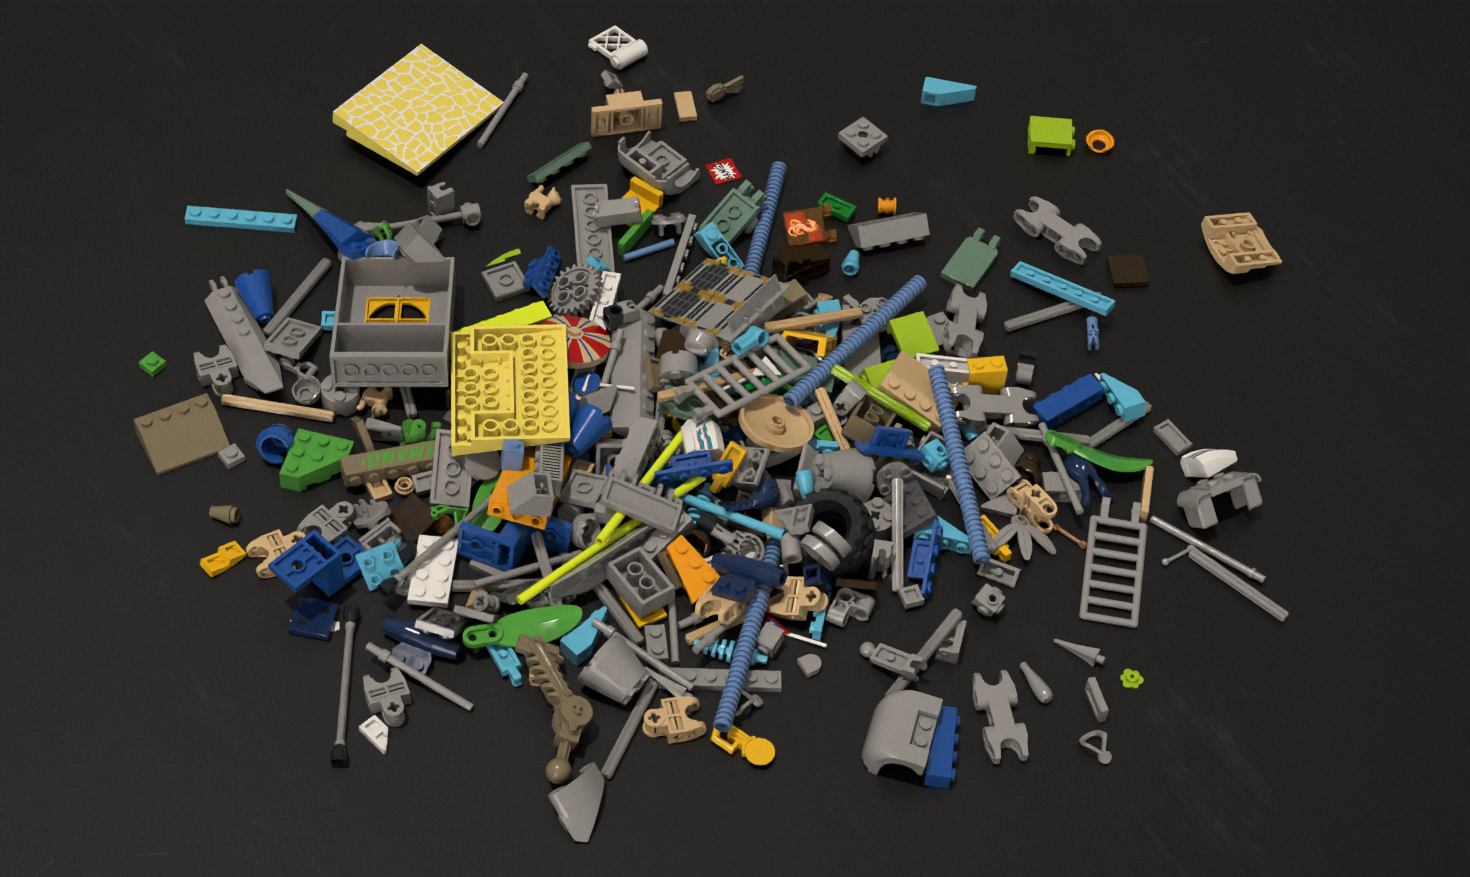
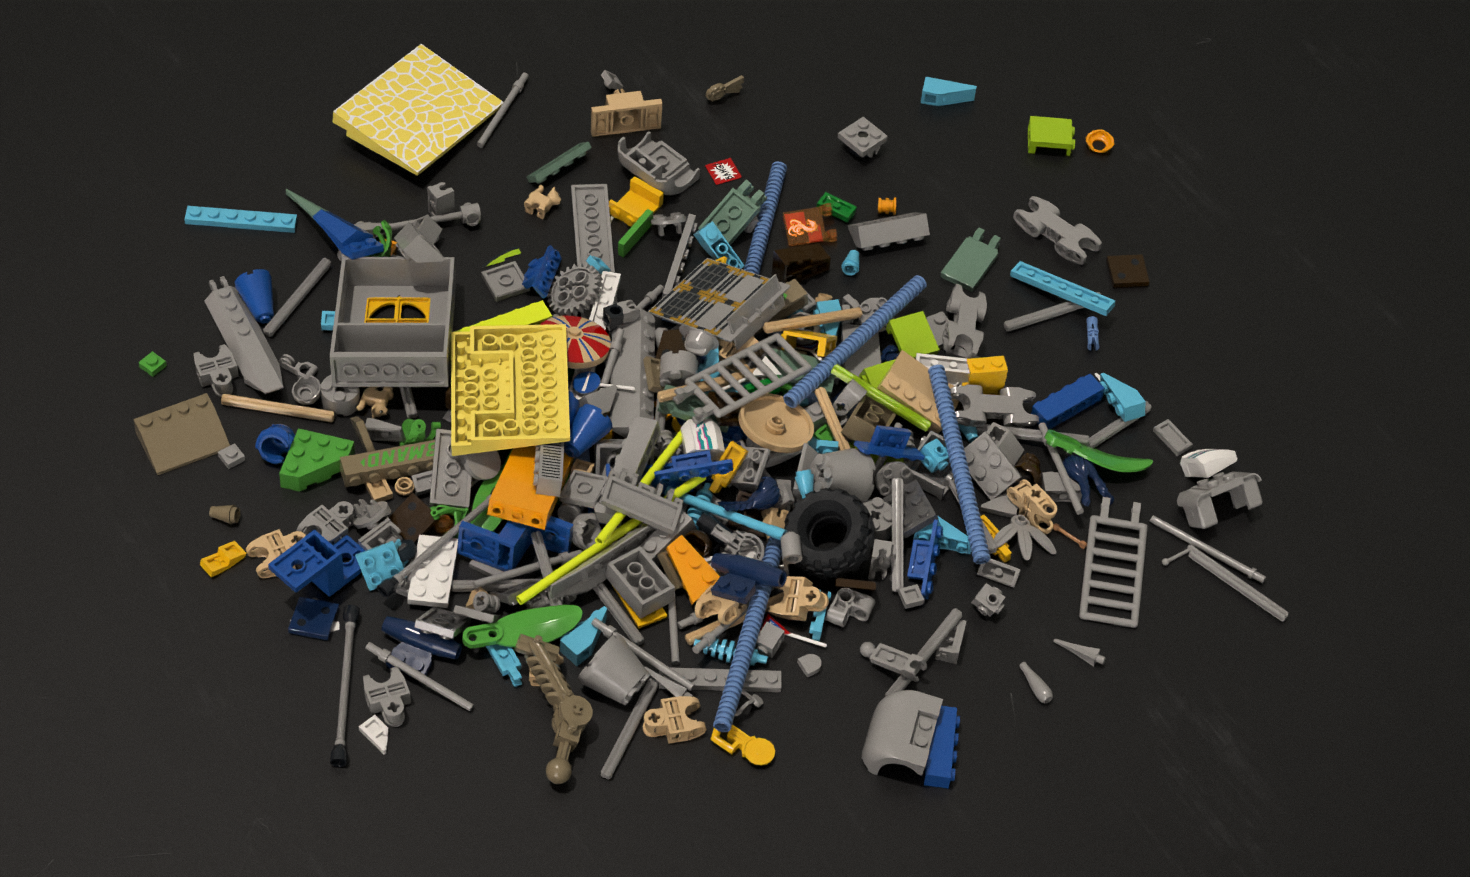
light grey plate [264,317,322,359] -> none
medium blue helmet [365,240,399,260] -> none
medium blue brick [500,439,524,471] -> none
light grey slope [507,472,554,517] -> none
light grey panel [548,762,605,842] -> none
white piece [588,26,648,70] -> none
light grey brick [592,196,642,227] -> none
medium blue bar [622,239,675,262] -> none
light grey plate [644,624,669,664] -> none
tan tile [674,91,697,122] -> none
medium azure piece [731,325,769,356] -> none
light grey wing [775,504,814,535] -> none
light grey wheel [800,521,852,571] -> none
dark blue leg [803,562,835,593] -> none
light grey piece [972,670,1029,764] -> none
leg [1015,348,1037,386] -> none
light grey piece [1079,730,1112,764] -> none
light grey tile [1085,677,1109,722] -> none
lime plant [1120,669,1144,689] -> none
tan tile [1139,465,1154,523] -> none
tan slope [1201,212,1282,274] -> none

